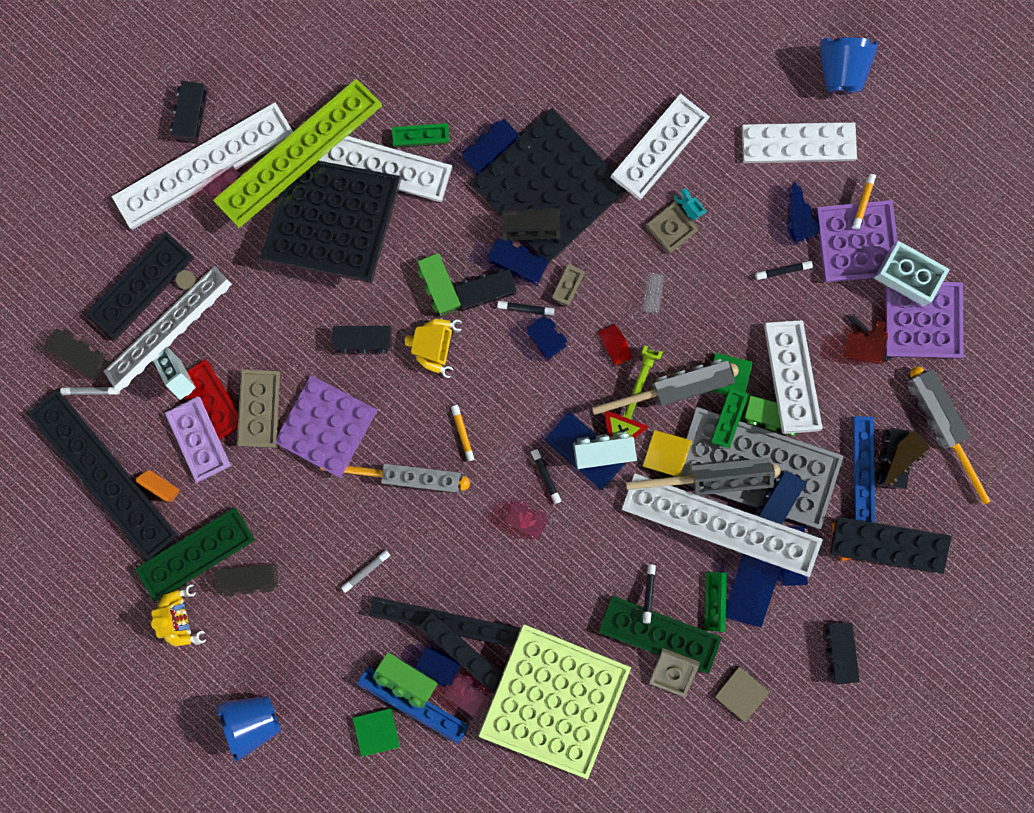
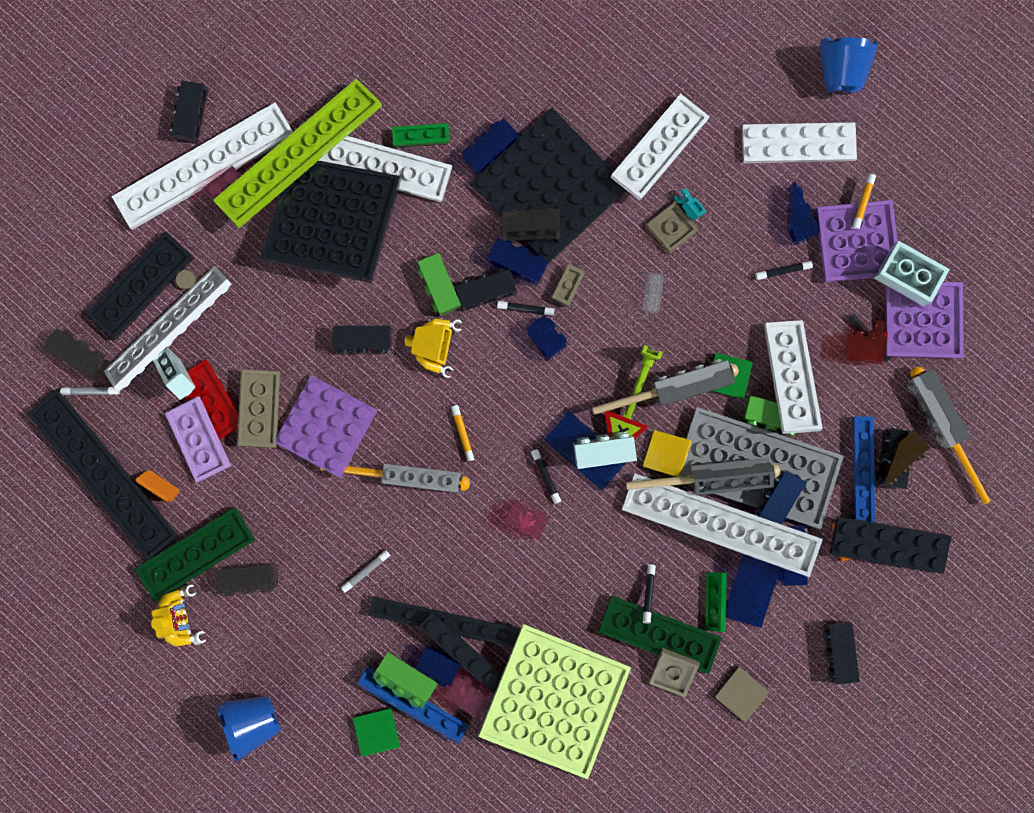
red slope [598,324,632,366] -> none
green plate [710,388,749,449] -> none

